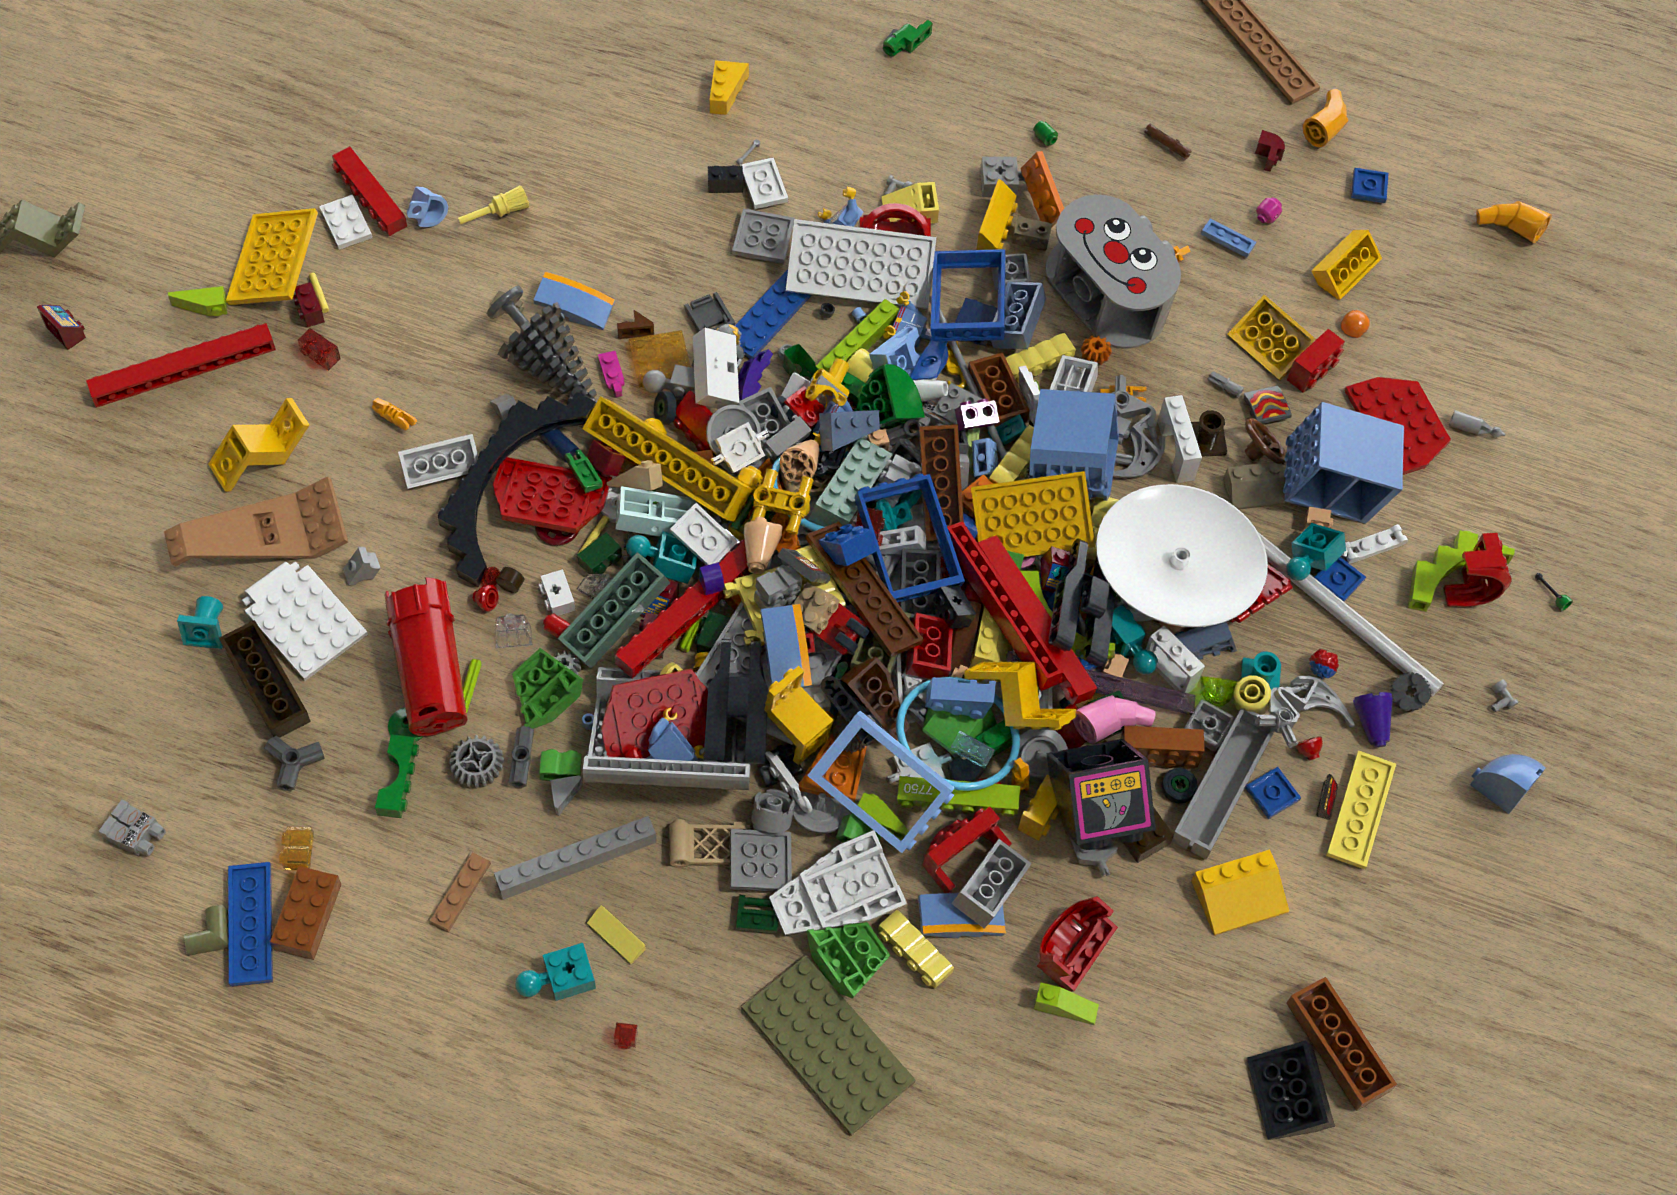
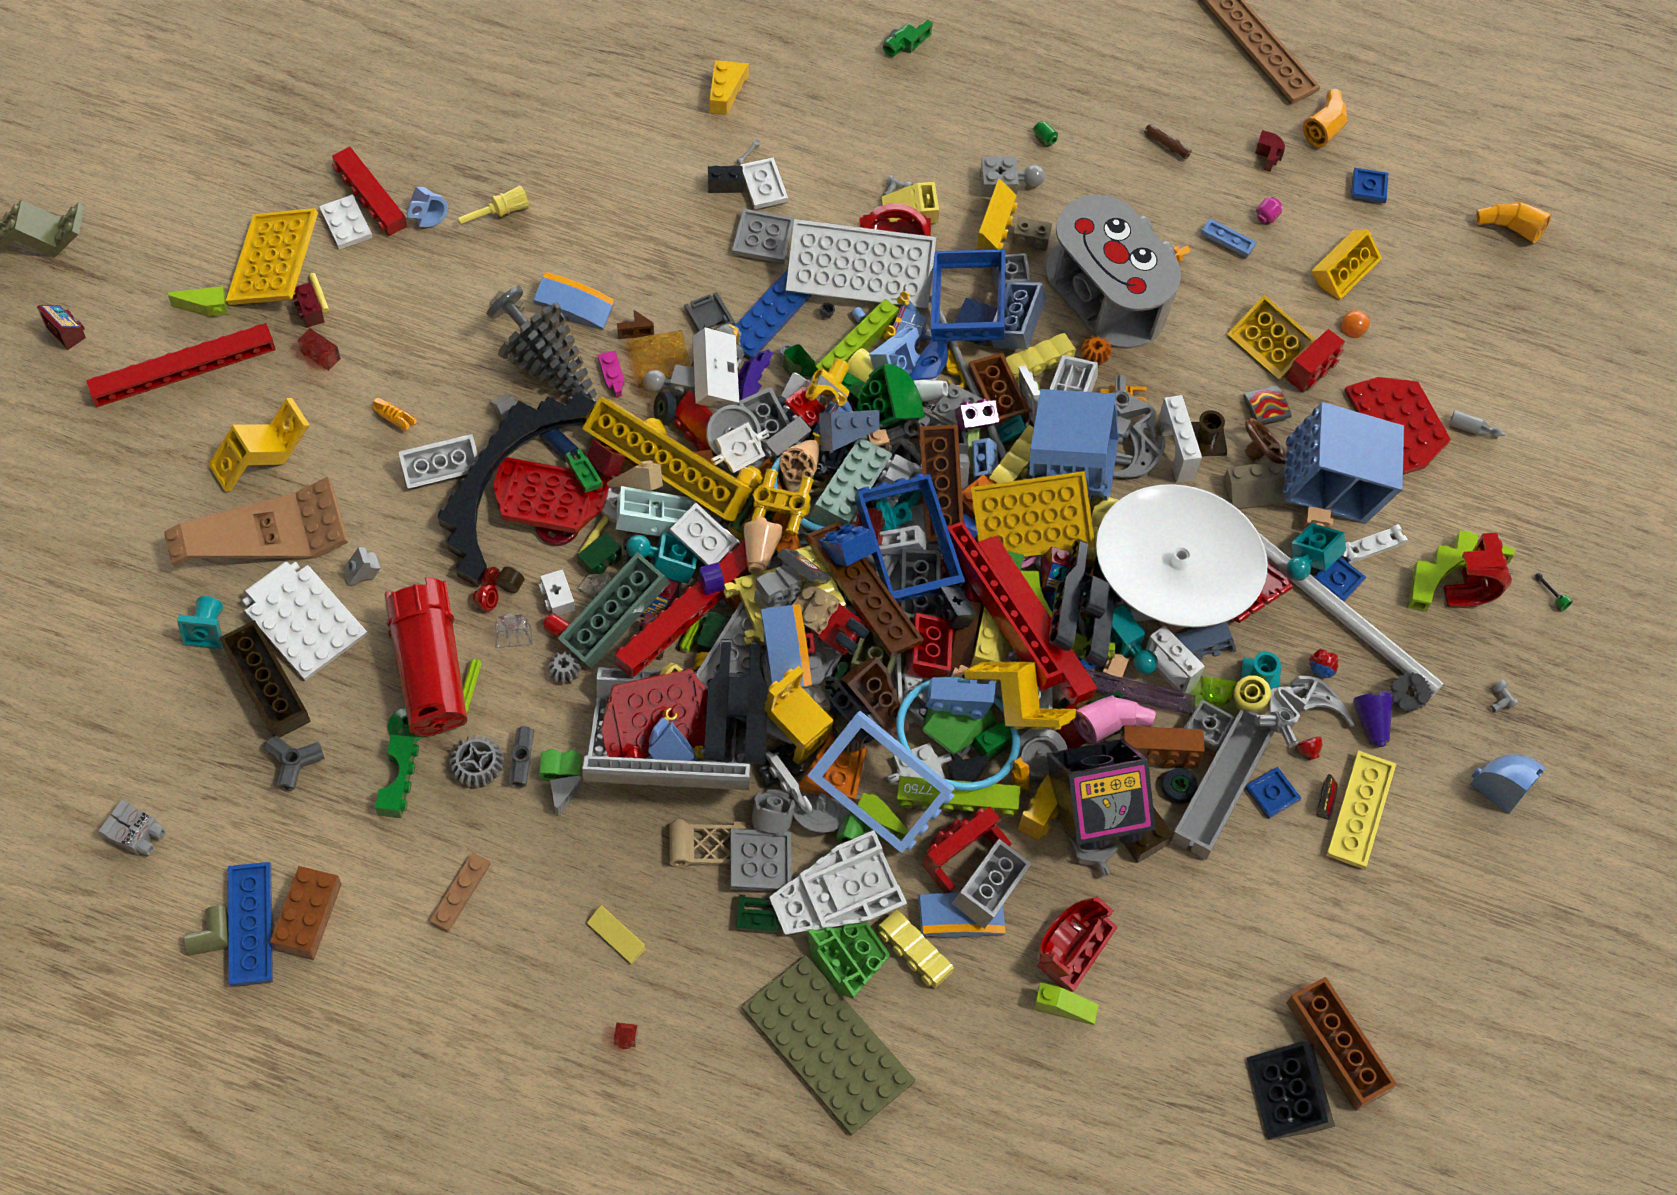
clear yellow brick [279,826,314,870] -> none
light grey brick [494,816,657,900] -> none
bright green wedge [512,648,584,729] -> none
teal brick [515,943,596,1001] -> none
light blue piece [582,713,594,730] -> none
medium blue torso [818,186,864,227] -> none
clear light blue plate [950,731,995,768] -> none
orange plate [1020,151,1064,227] -> none
yellow slope [1191,849,1289,936] -> none
light grey axle [1208,371,1244,398] -> none

